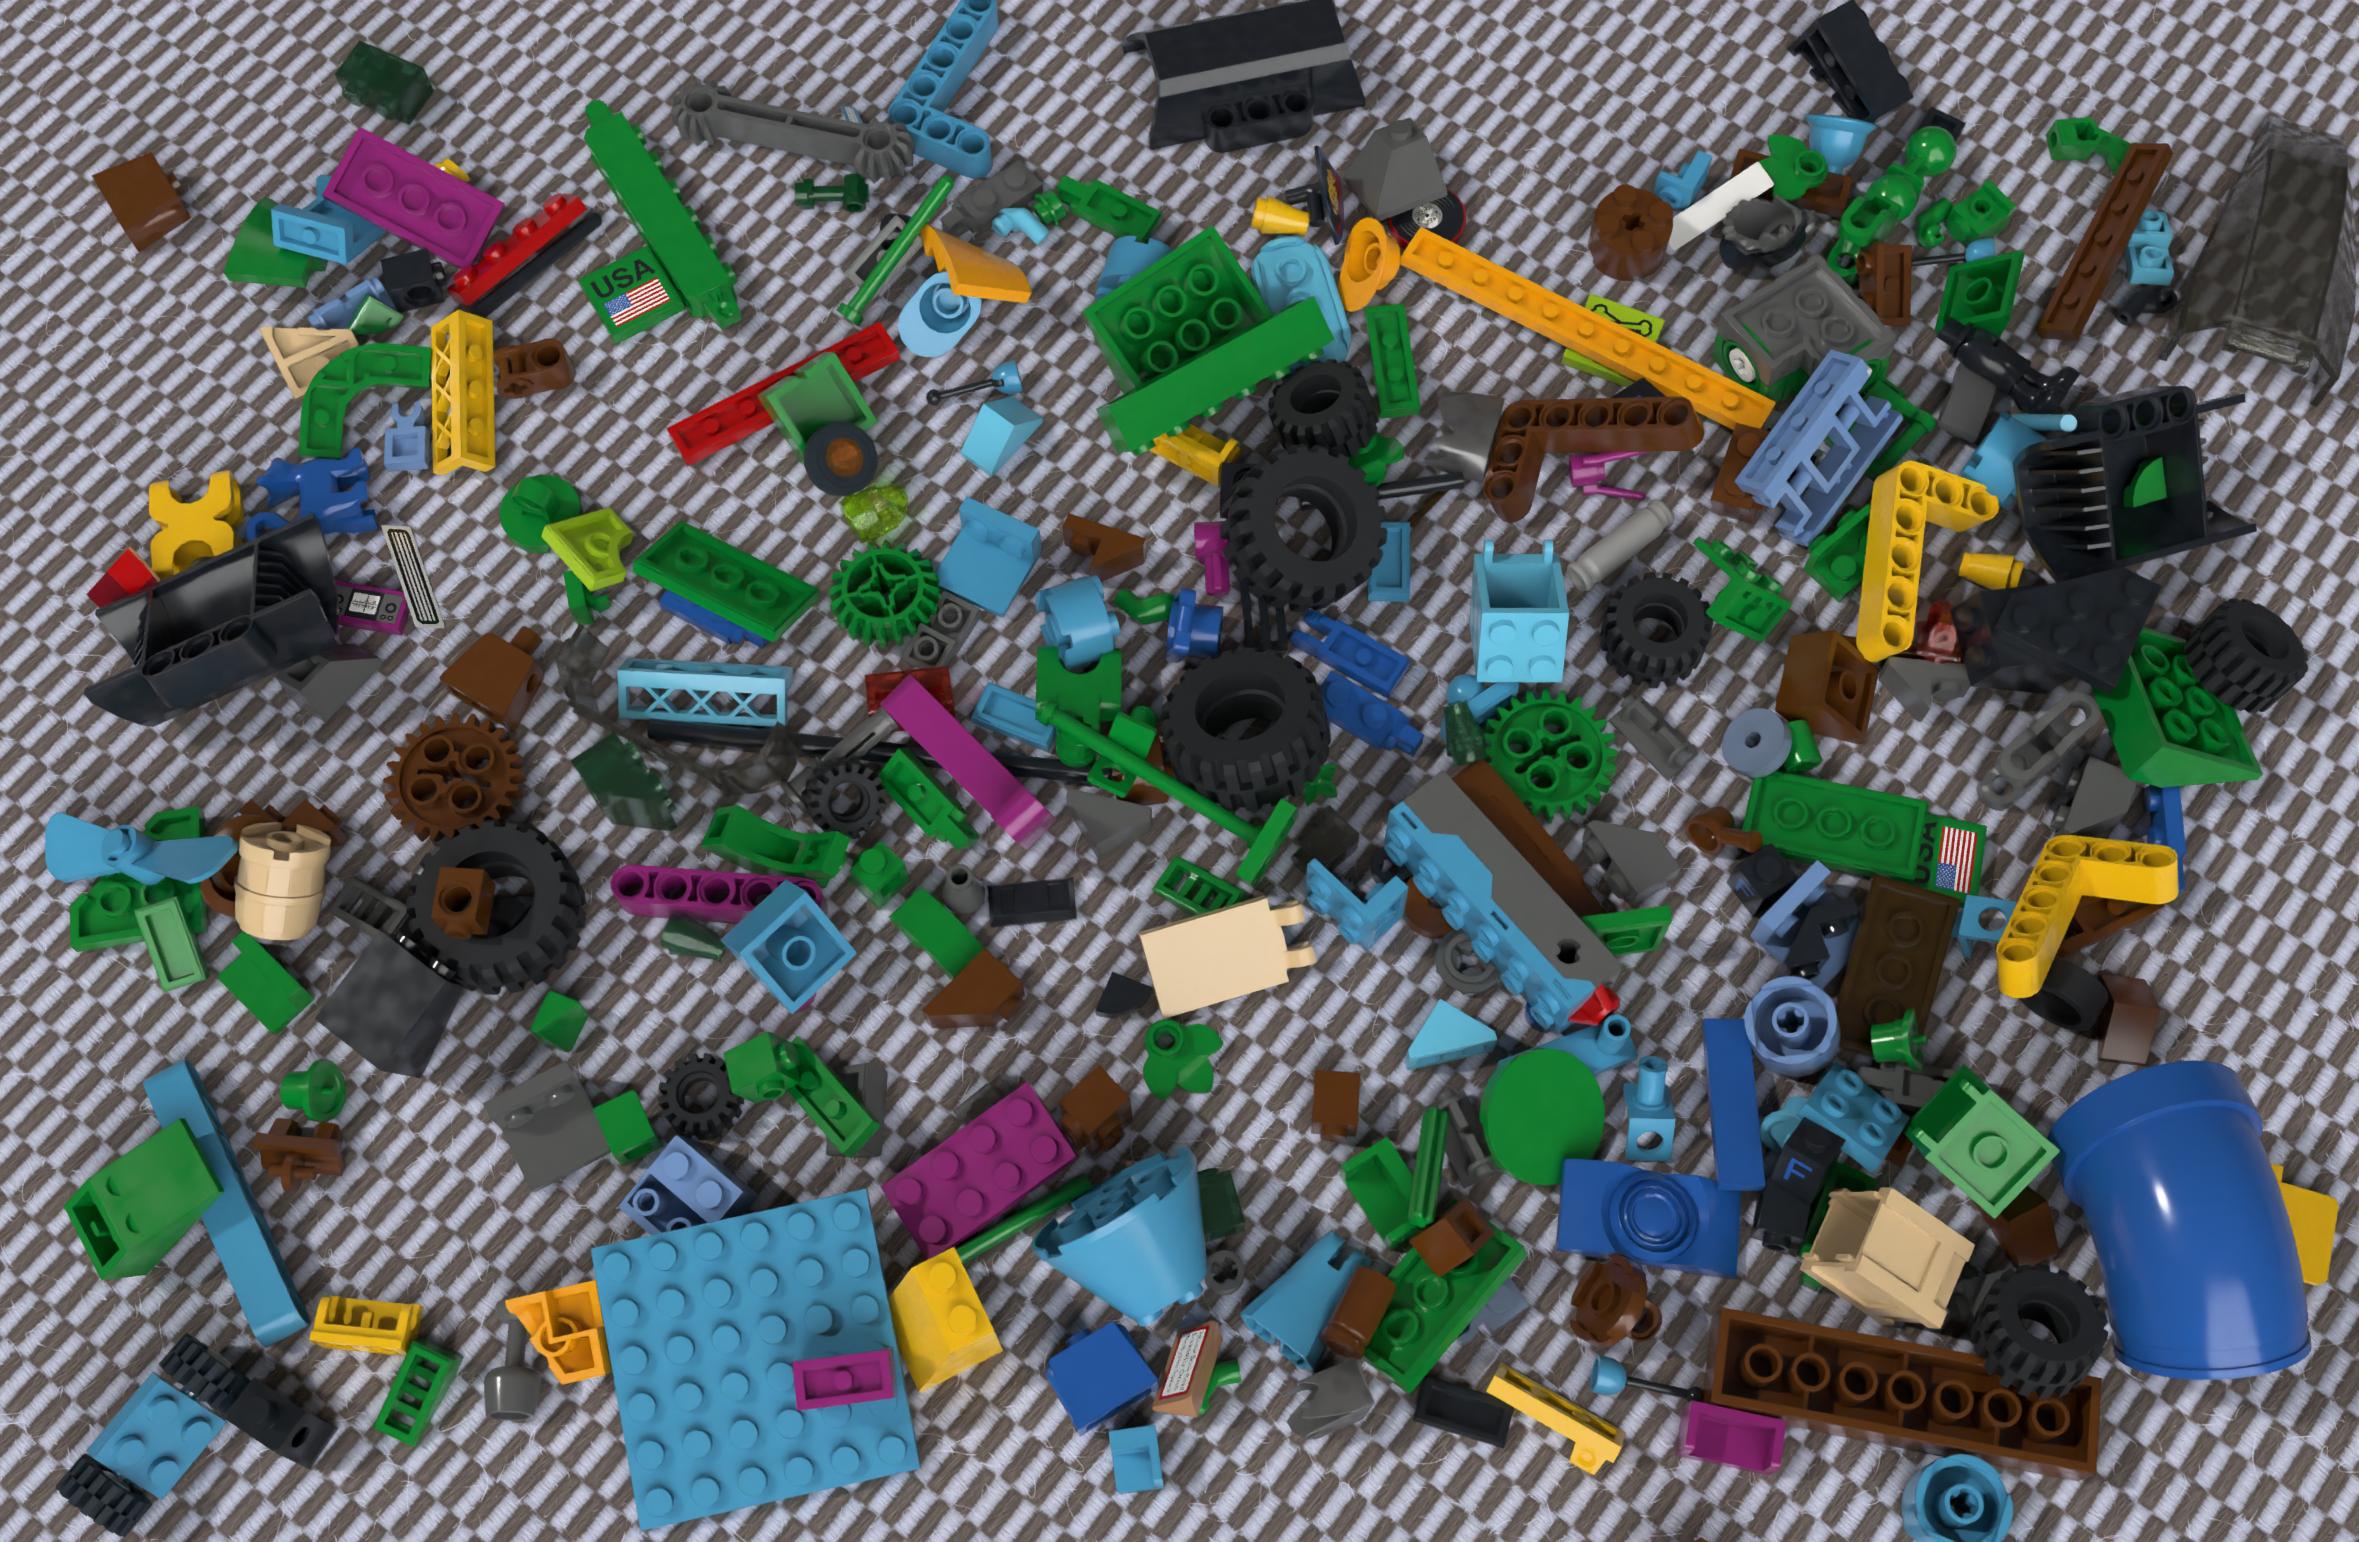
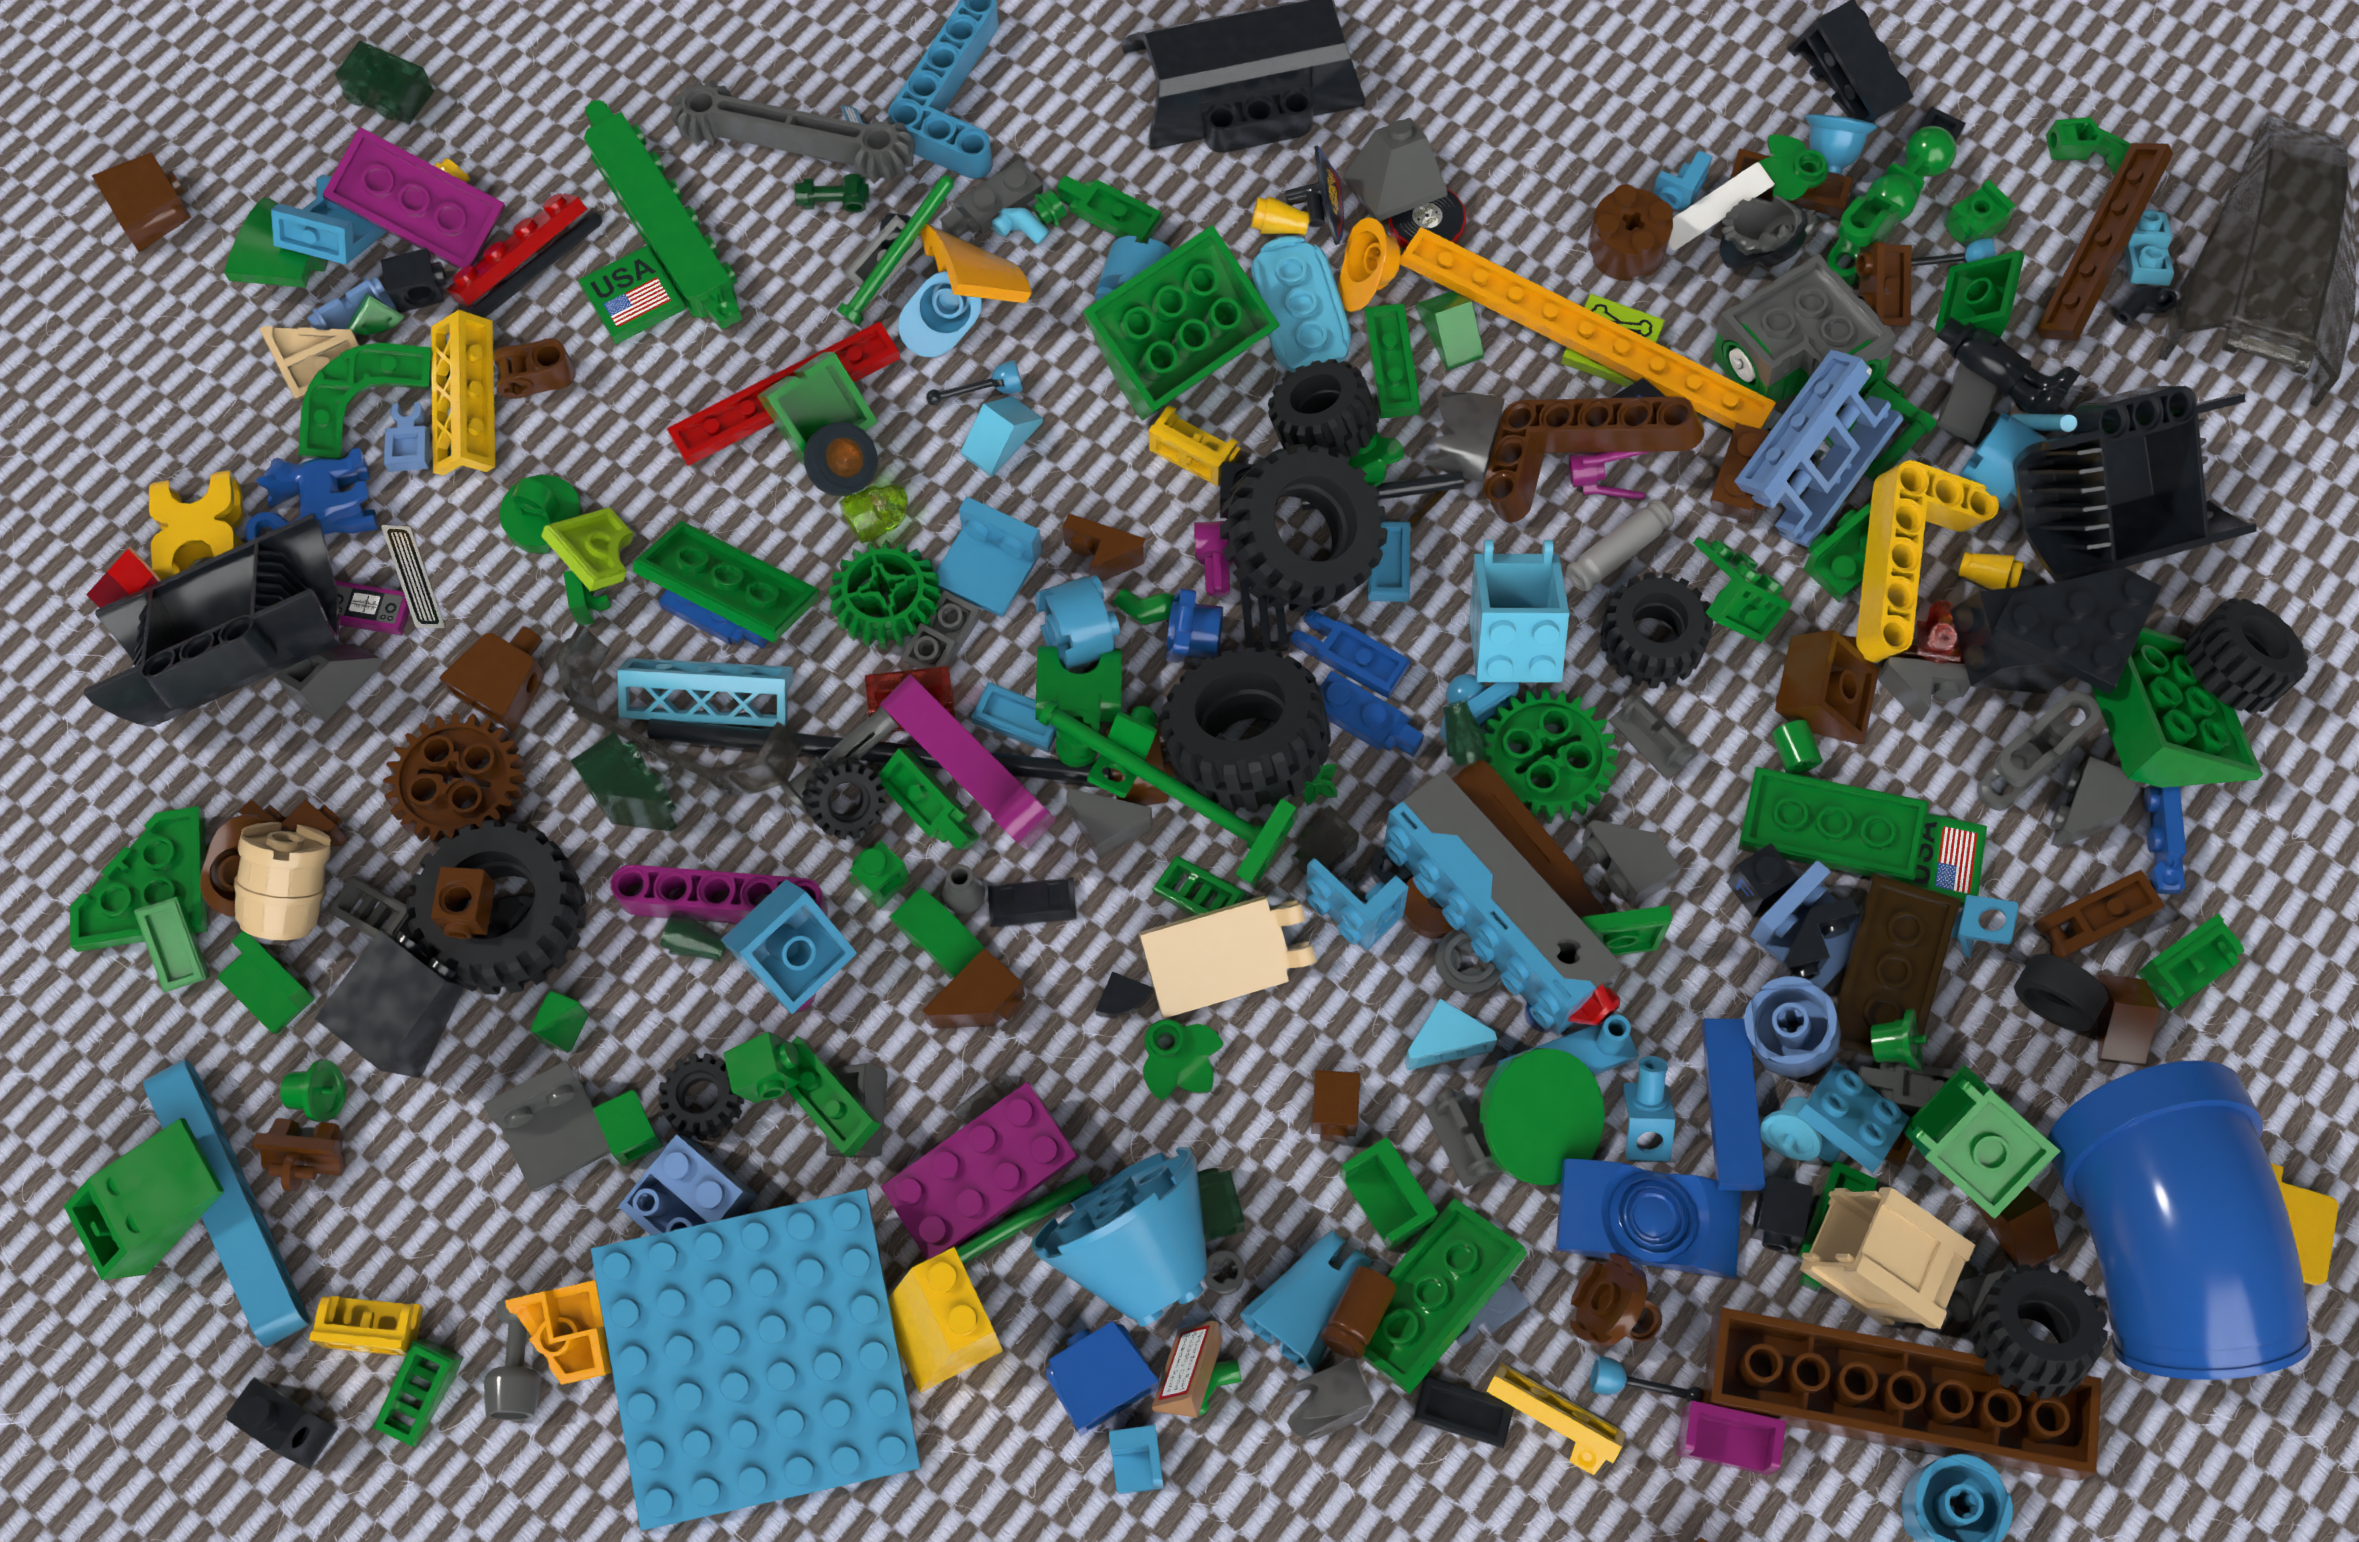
dark azure piece [45,812,239,886] -> none
plate [56,1333,251,1537] -> none
green arch [701,805,851,888] -> none
magenta panel [792,1347,898,1411] -> none
reddish brown brick [1059,1066,1133,1156] -> none
green brick [1096,296,1334,456] -> none
green axle [1408,1107,1450,1228] -> none
reddish brown panel [1409,1197,1495,1277] -> none
reddish brown bar [1685,805,1762,854] -> none
sand blue piece [1722,708,1792,778] -> none
black brick [1771,1117,1846,1203] -> none
green arm [1915,198,1953,249] -> none
yellow beam [1996,835,2179,998] -> none
green tile [2124,457,2167,508] -> none
none -> slope [1415,291,1484,371]
none -> green hinge [2137,913,2244,1012]

